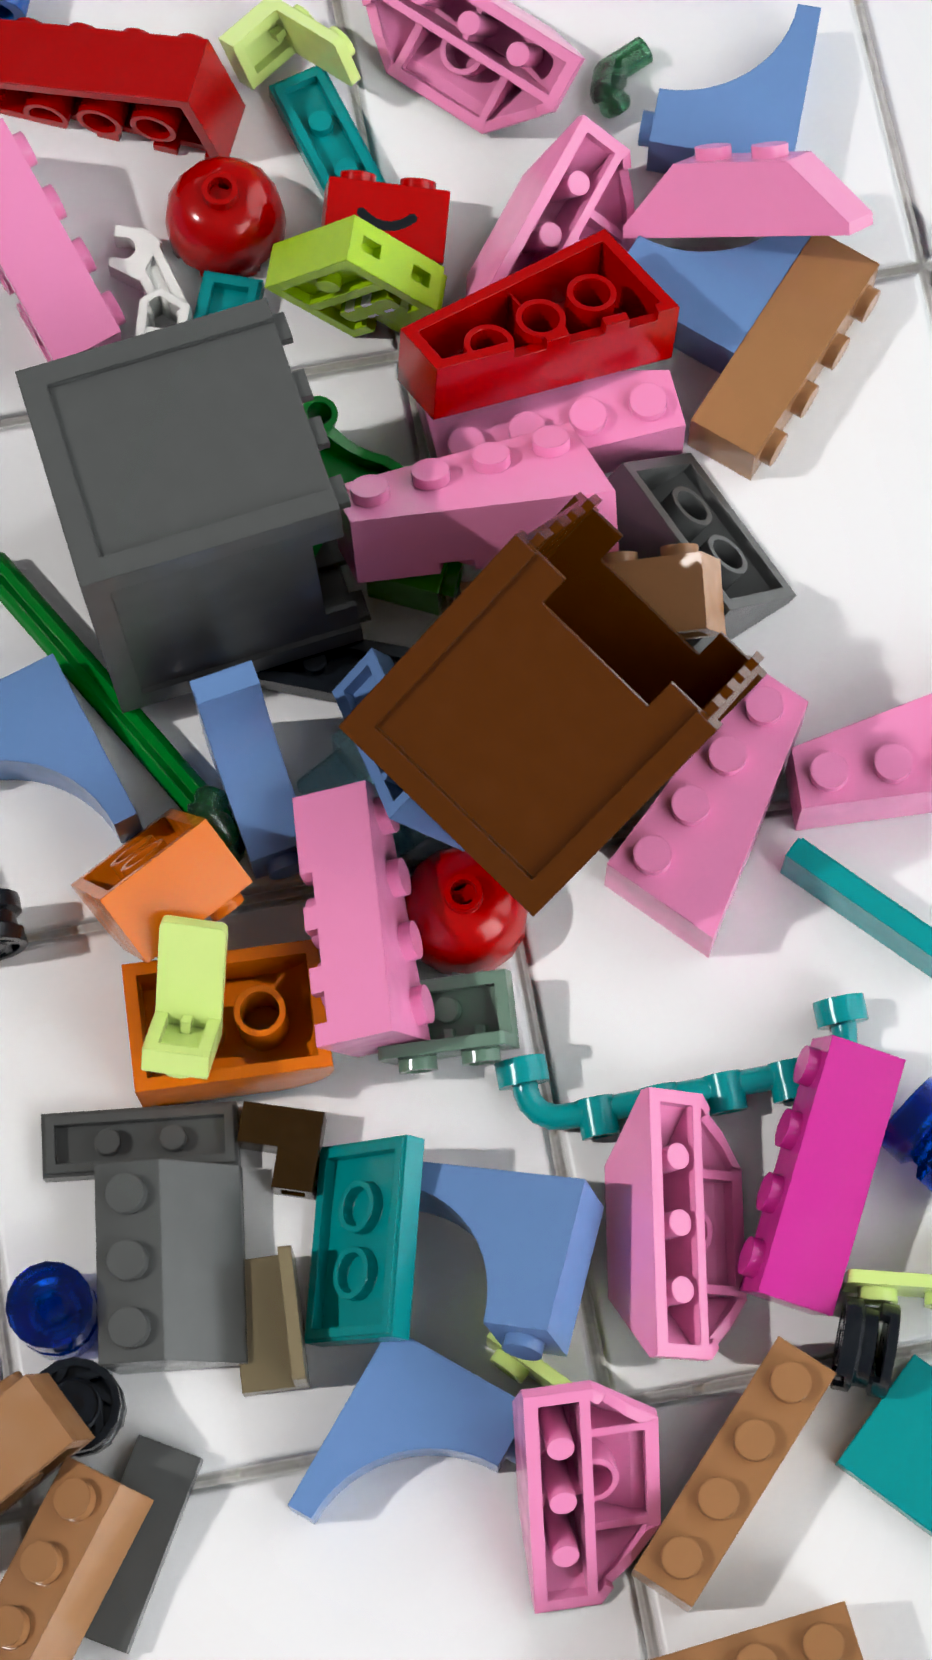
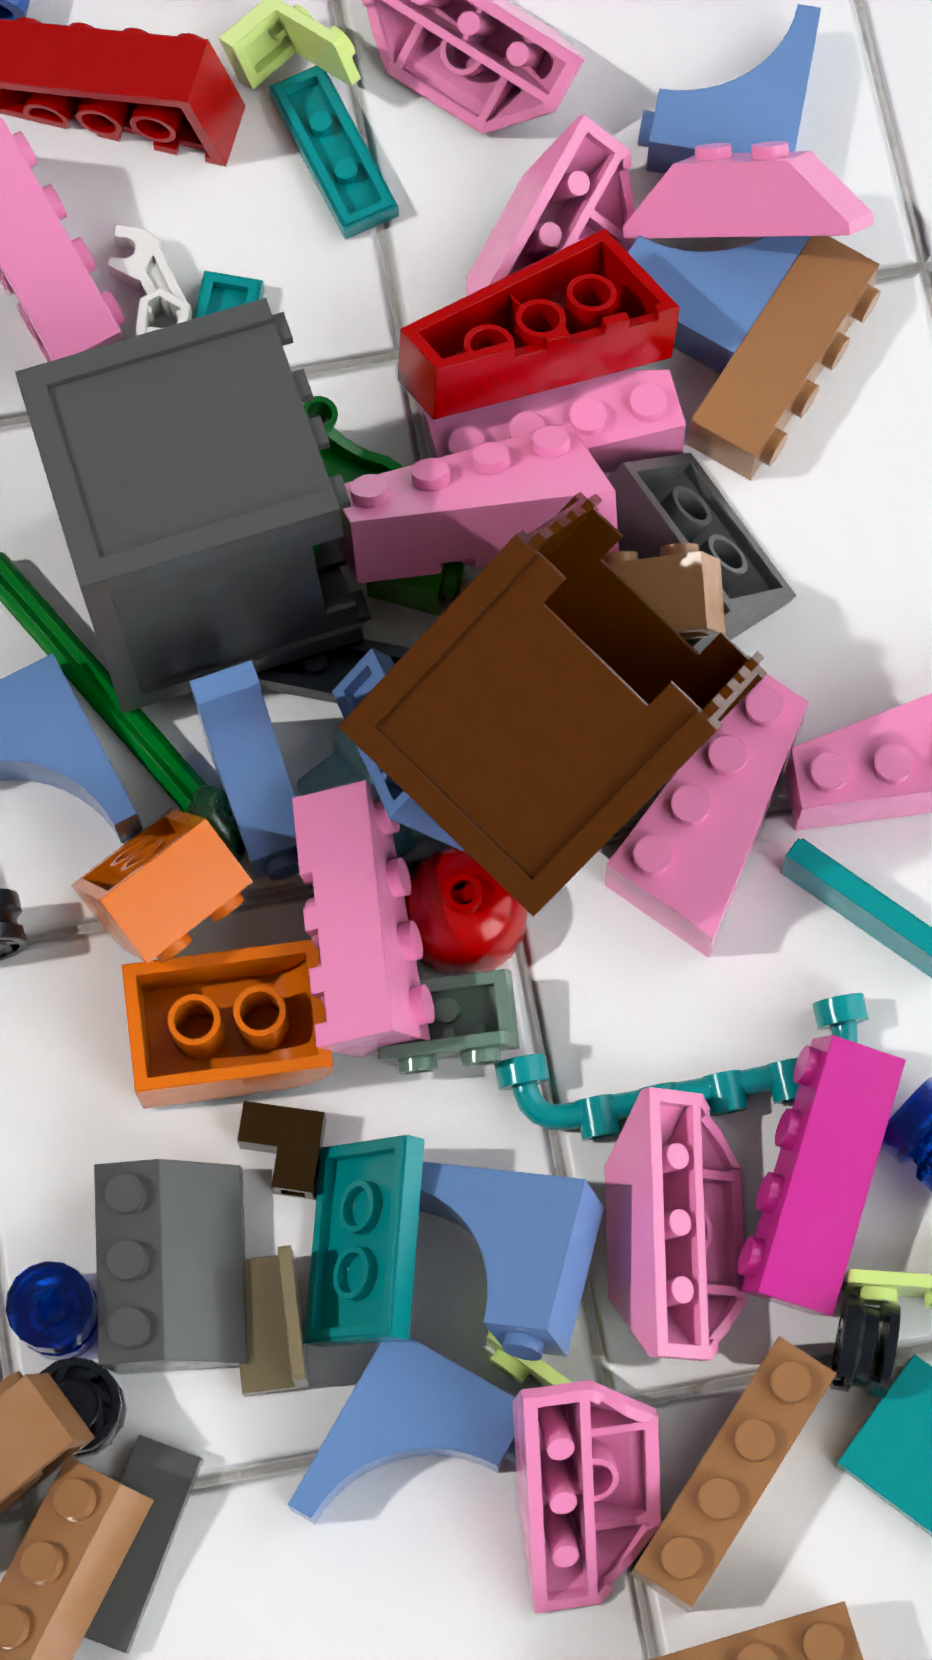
dark grey tile [41,1101,241,1183] -> none
yellowish green bracket [141,915,228,1080] -> none
red cylinder [165,156,286,277] -> none
lime piece [265,215,447,338] -> none
red brick [321,170,451,265] -> none
clear green arm [589,37,653,118] -> none

